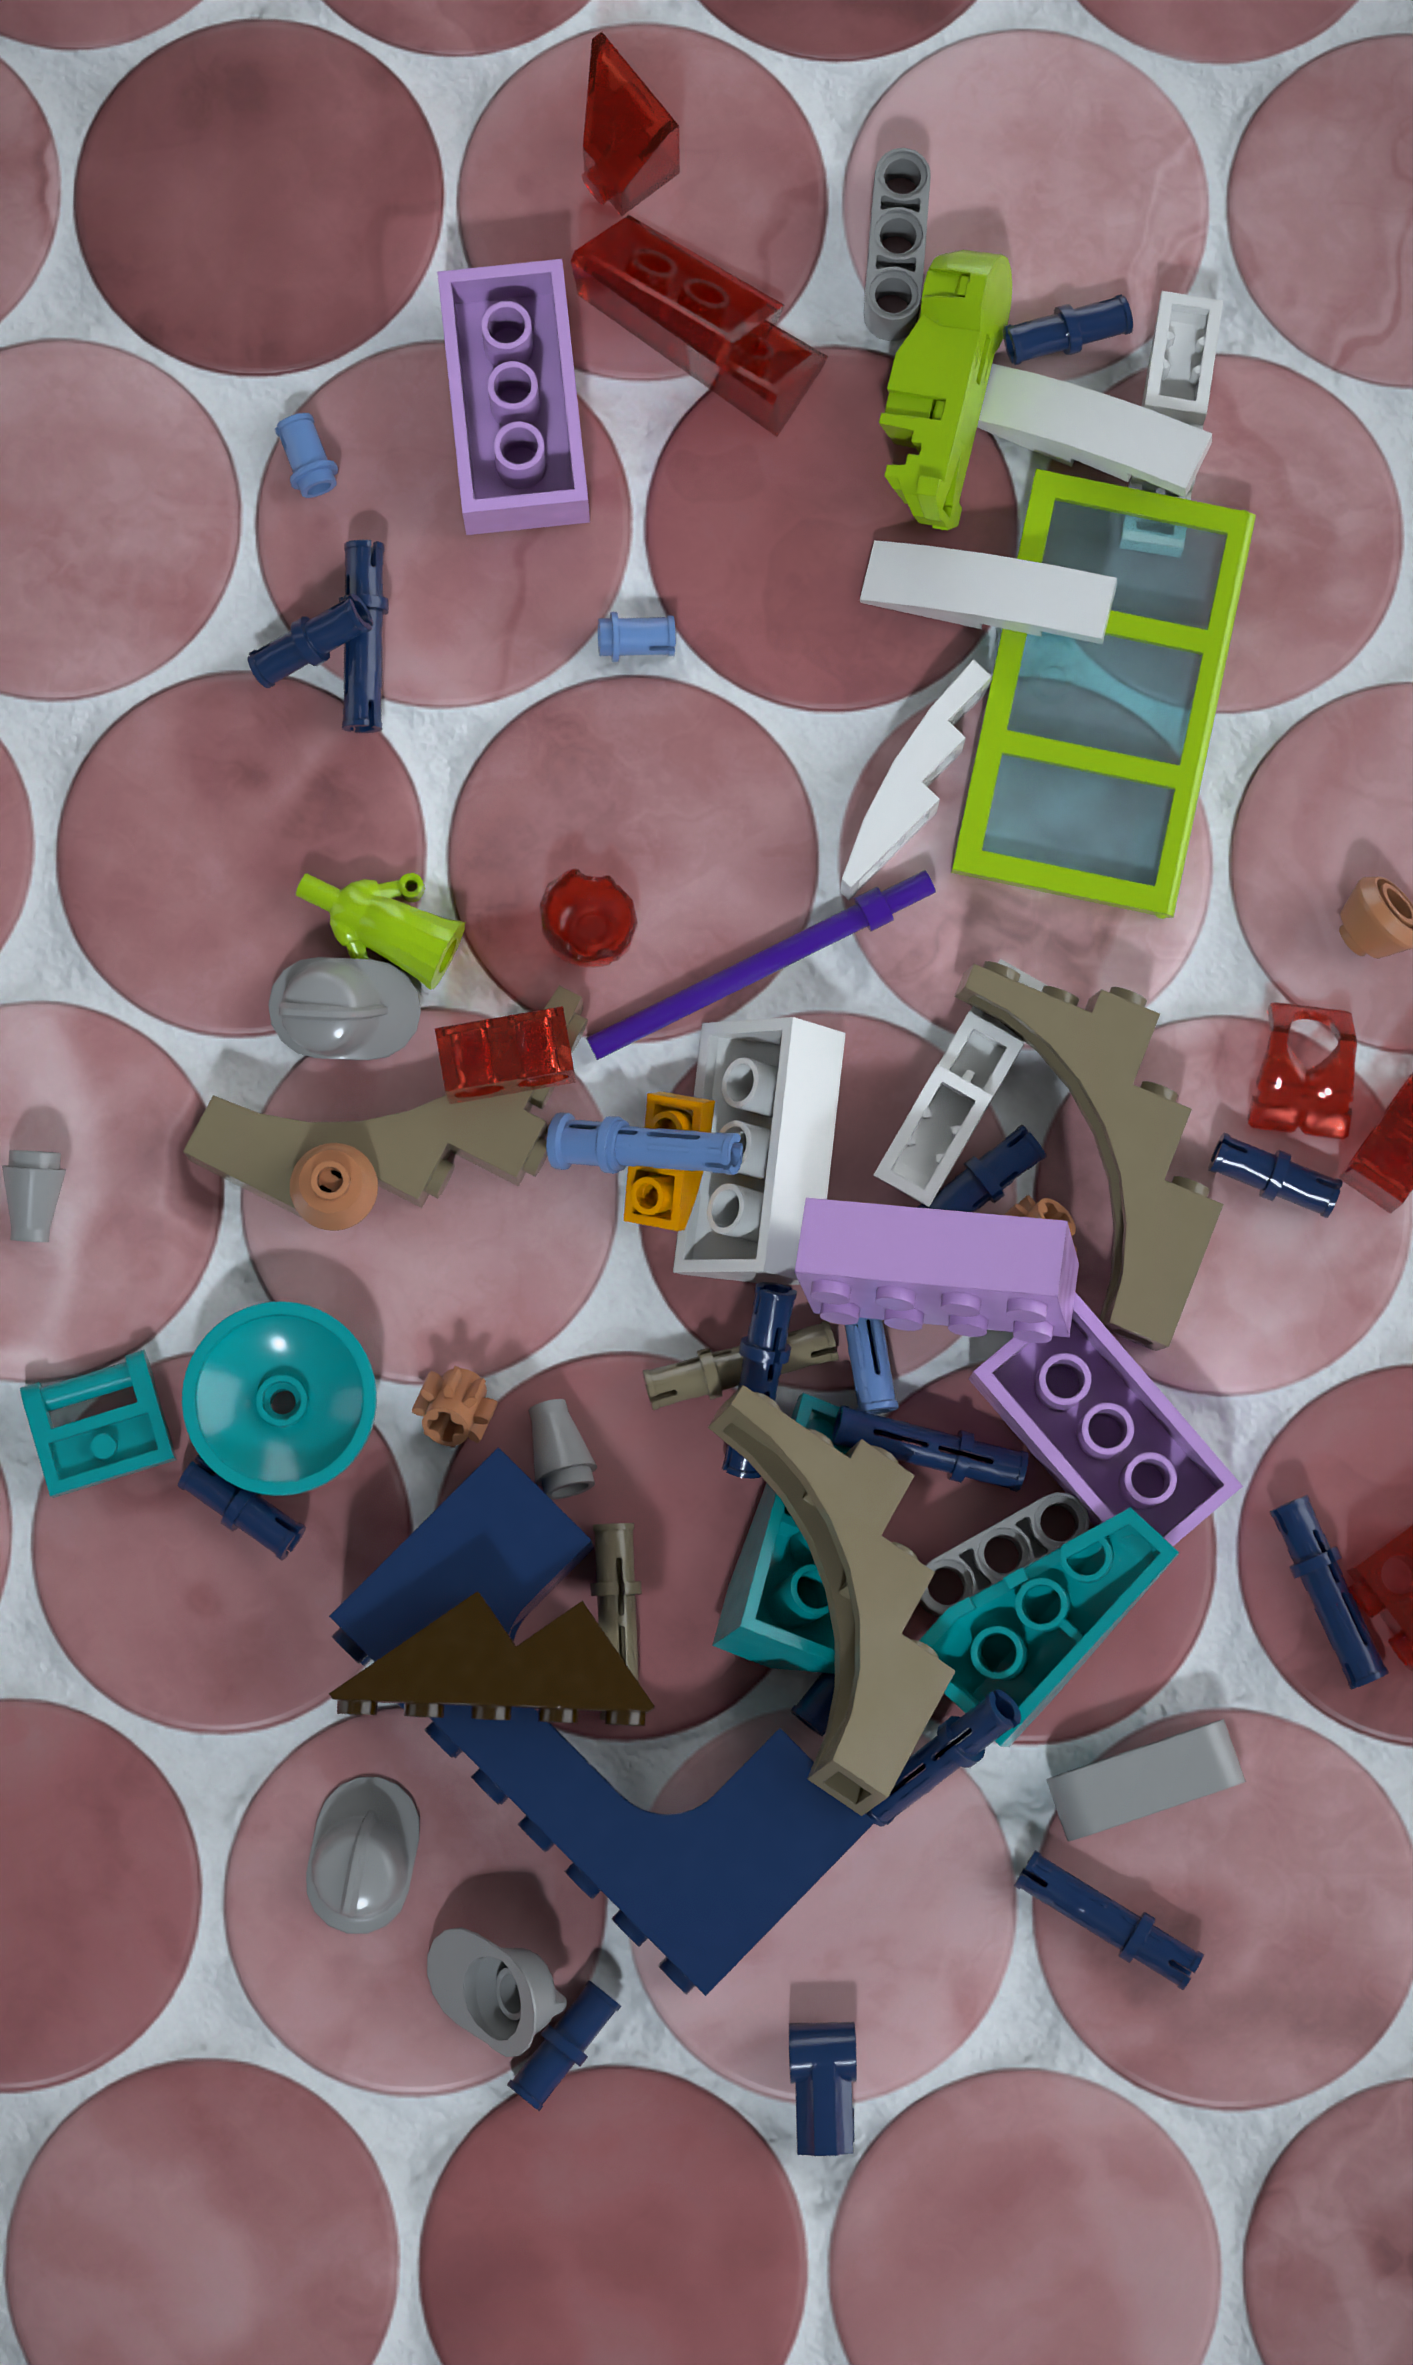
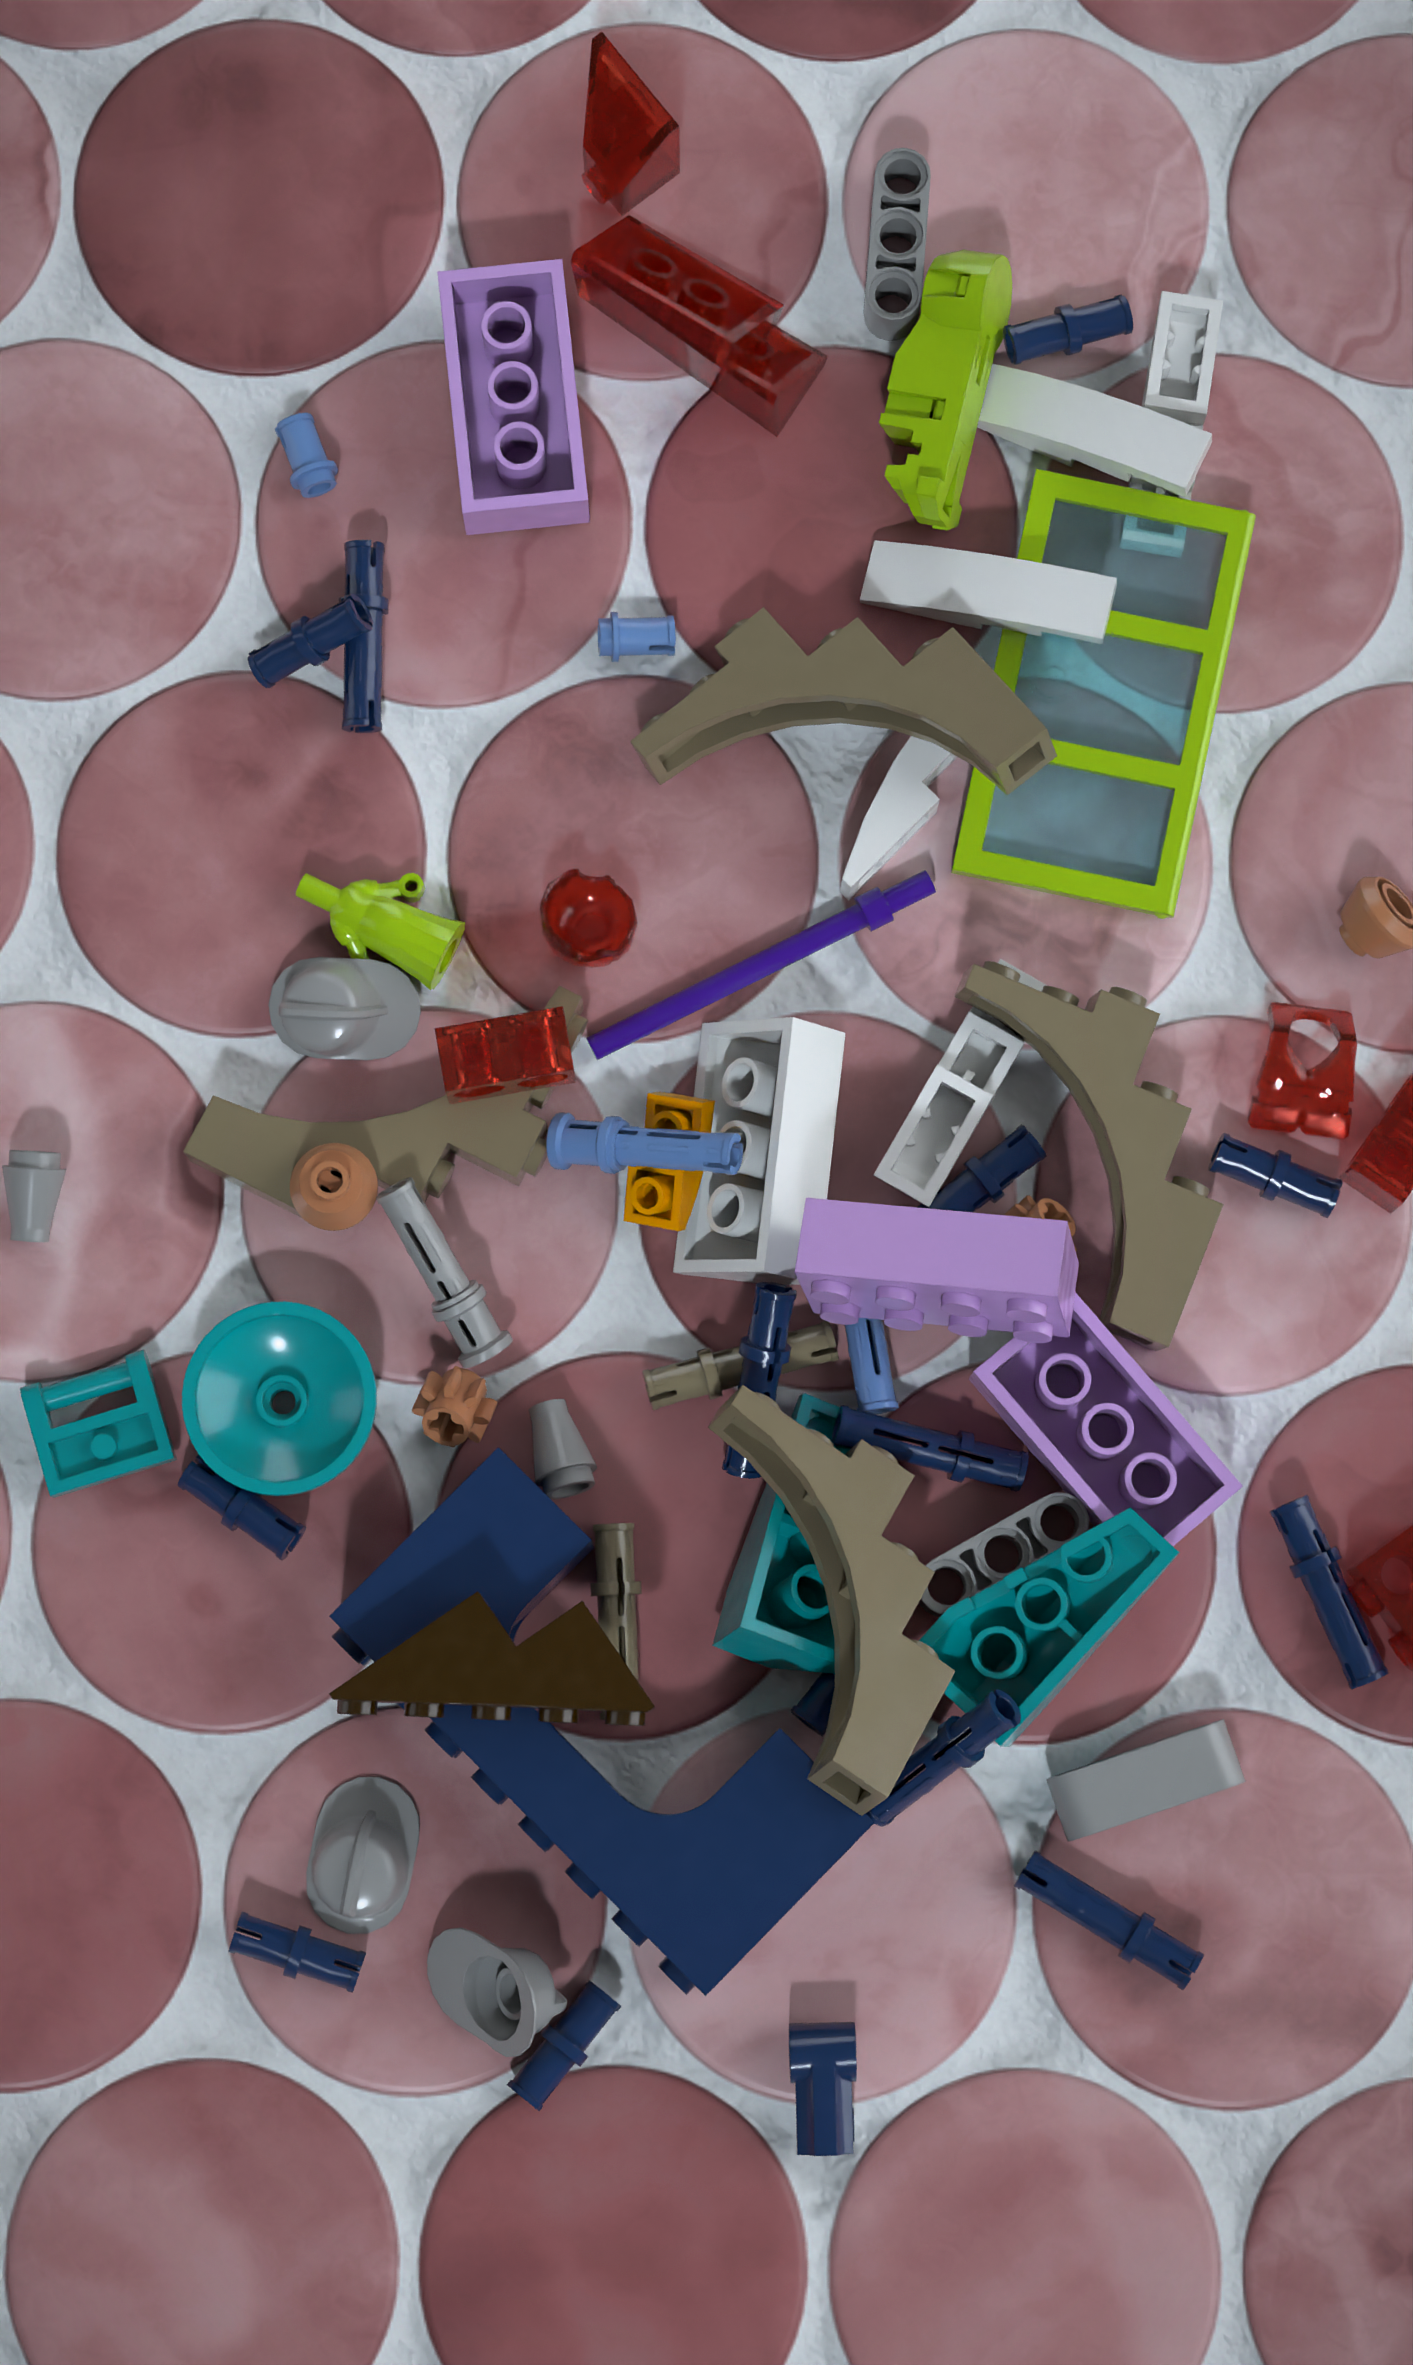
none -> dark blue pin [228,1911,366,1993]
none -> light grey pin [376,1177,513,1368]
none -> dark tan arch [630,607,1057,796]

